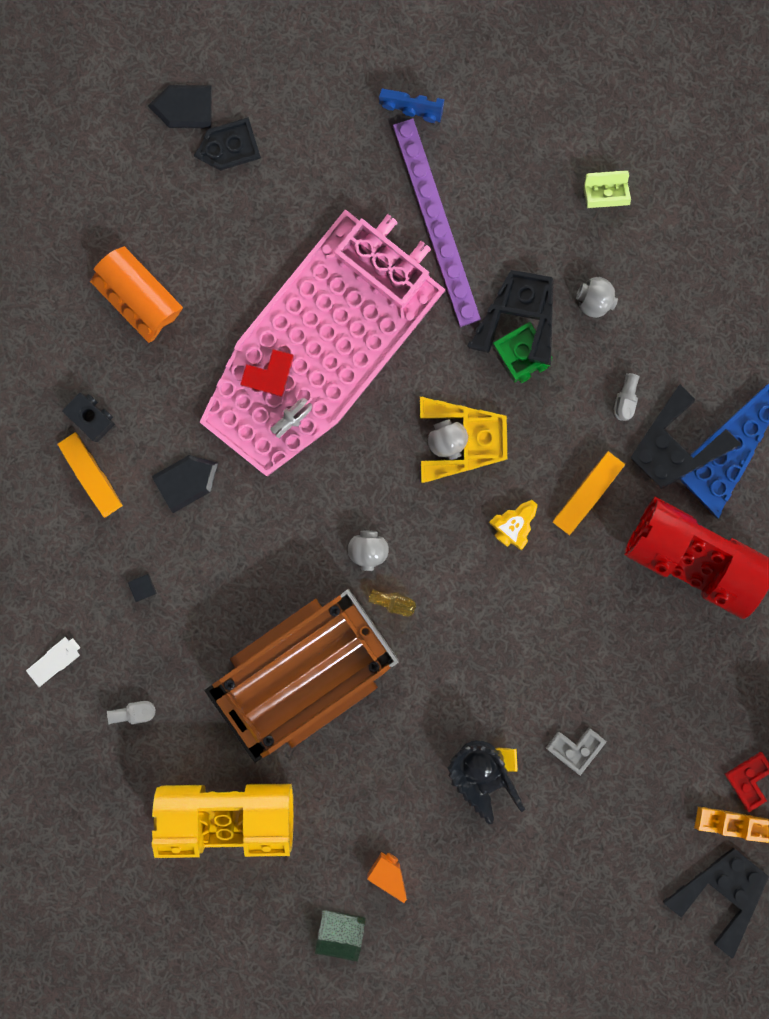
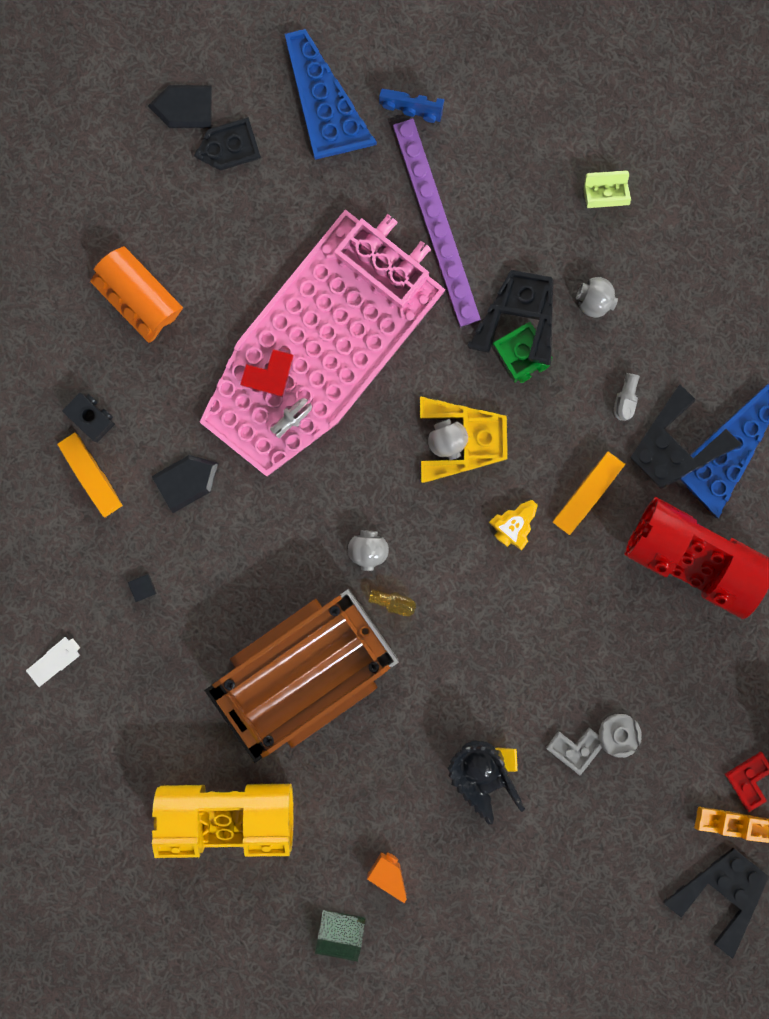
light grey arm [107,701,156,725] -> none
none -> blue wing [285,29,377,160]
none -> light grey tile [599,714,641,758]

